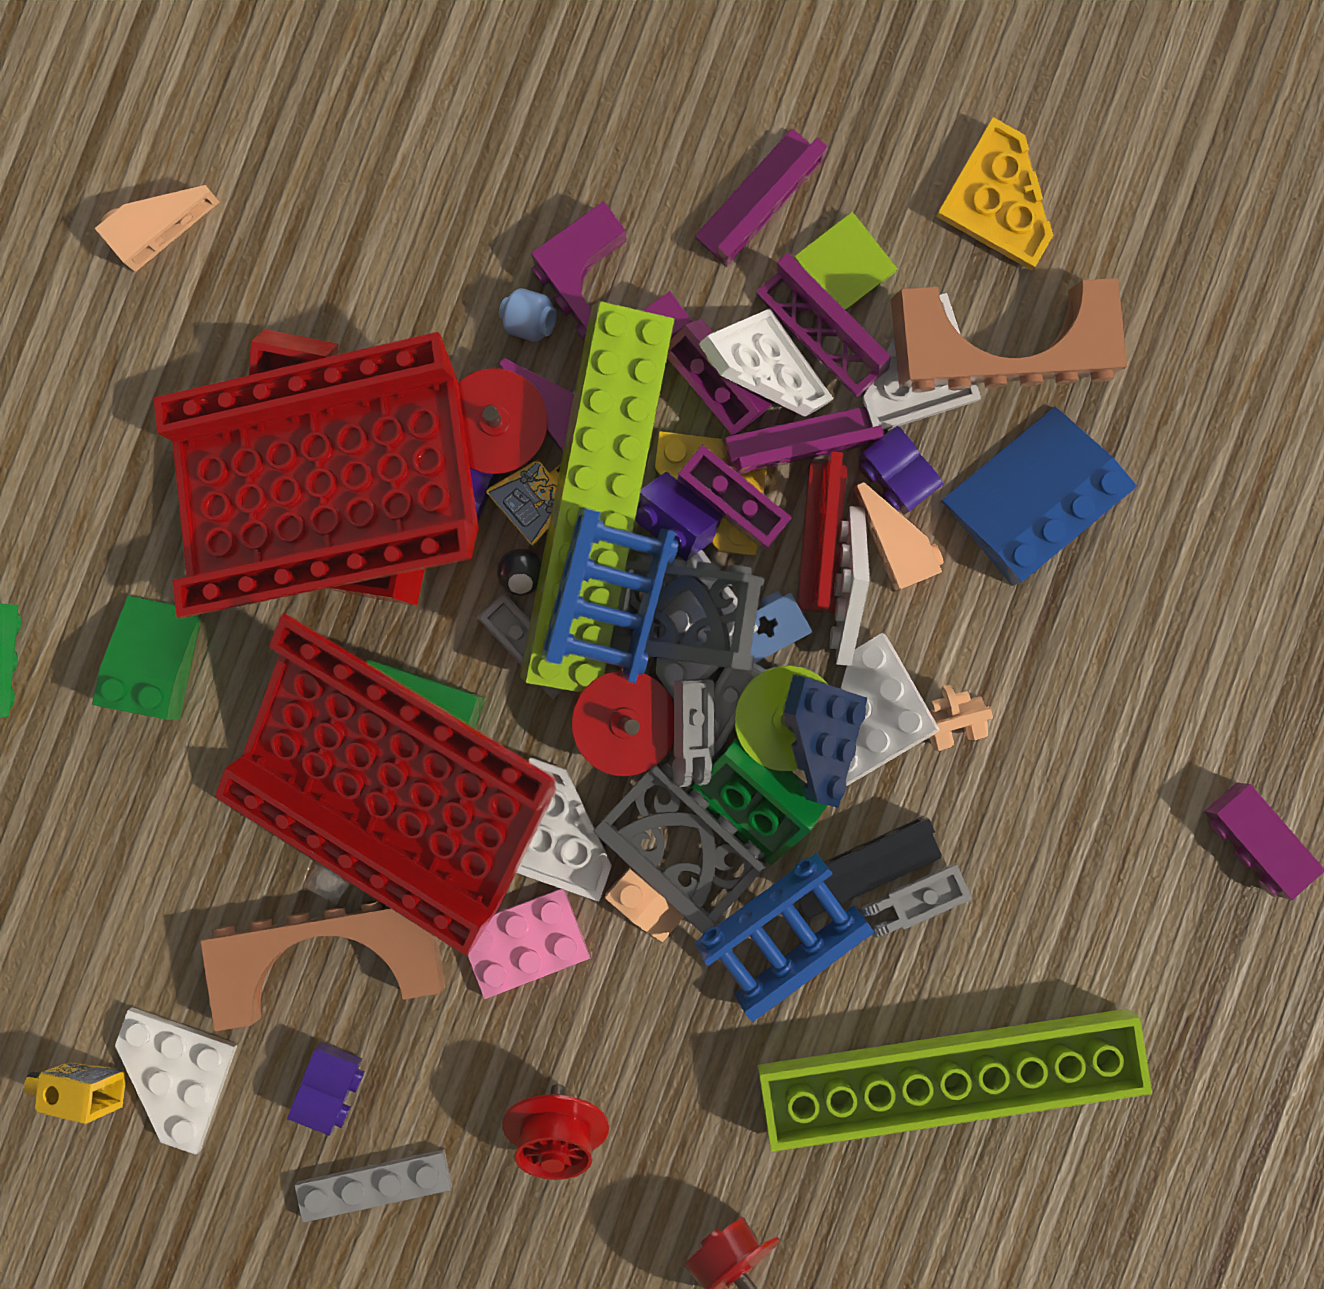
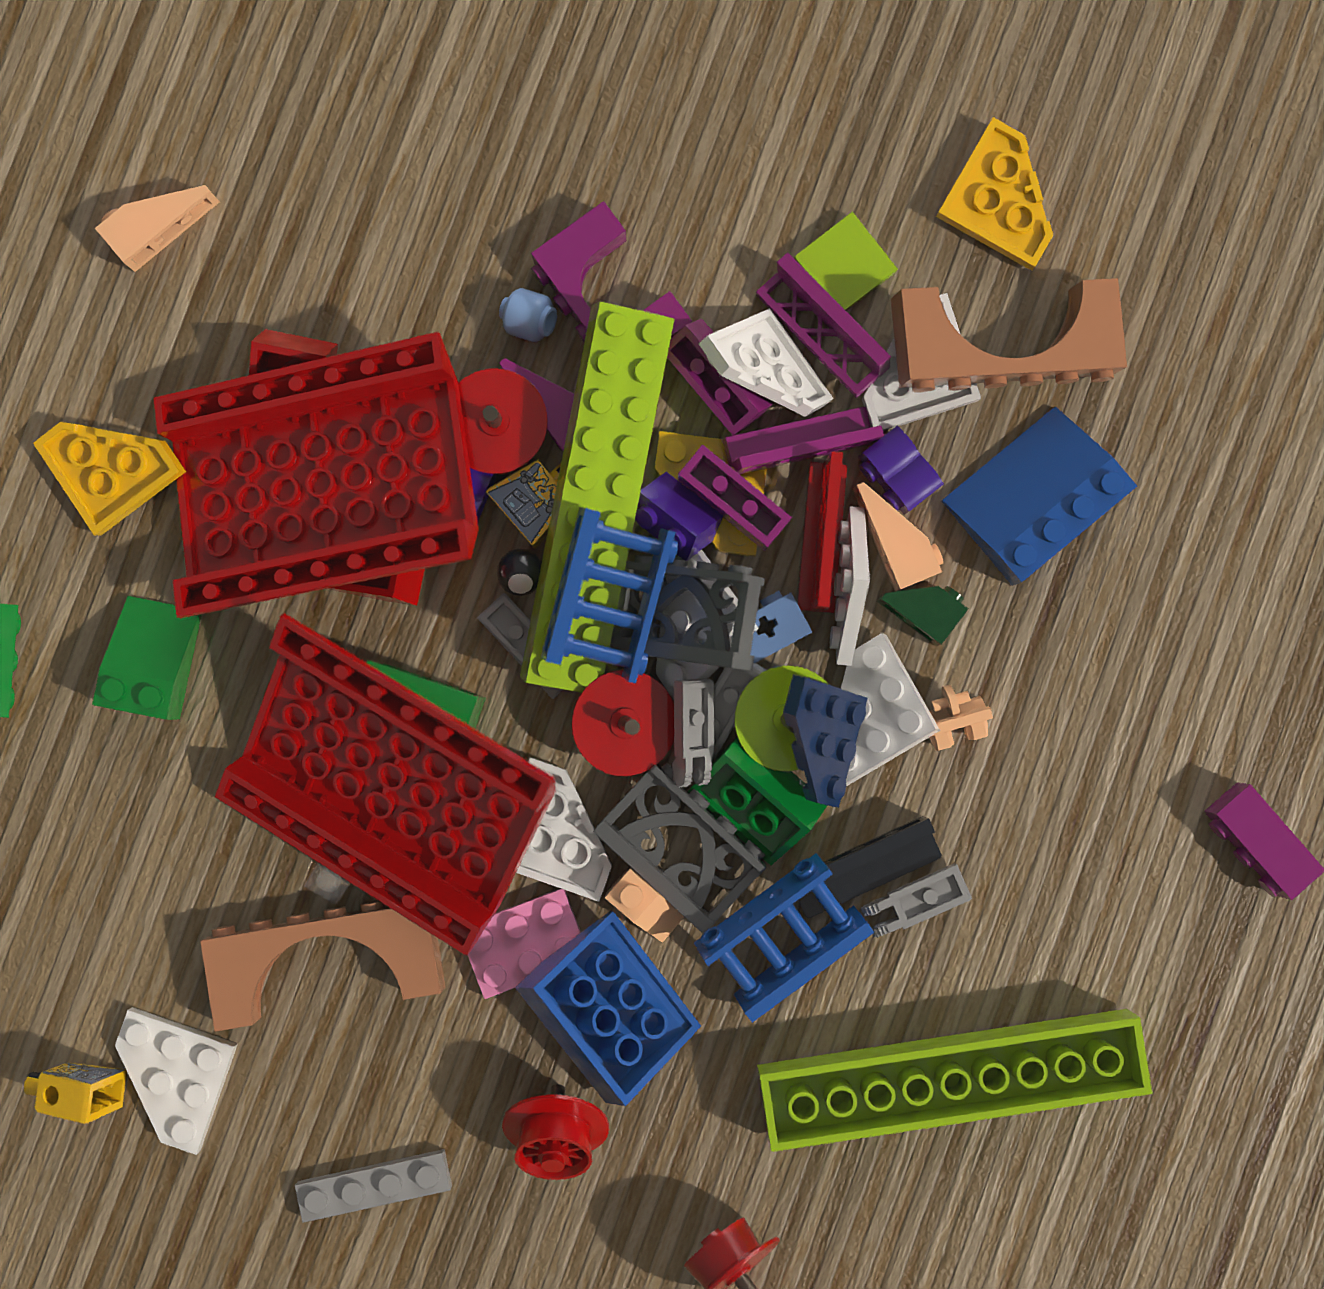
dark purple brick [287,1042,365,1136] -> none
magenta panel [696,129,828,267] -> none
none -> yellow plate [33,422,186,536]
none -> blue slope [515,911,701,1106]
none -> dark green slope [877,586,969,646]

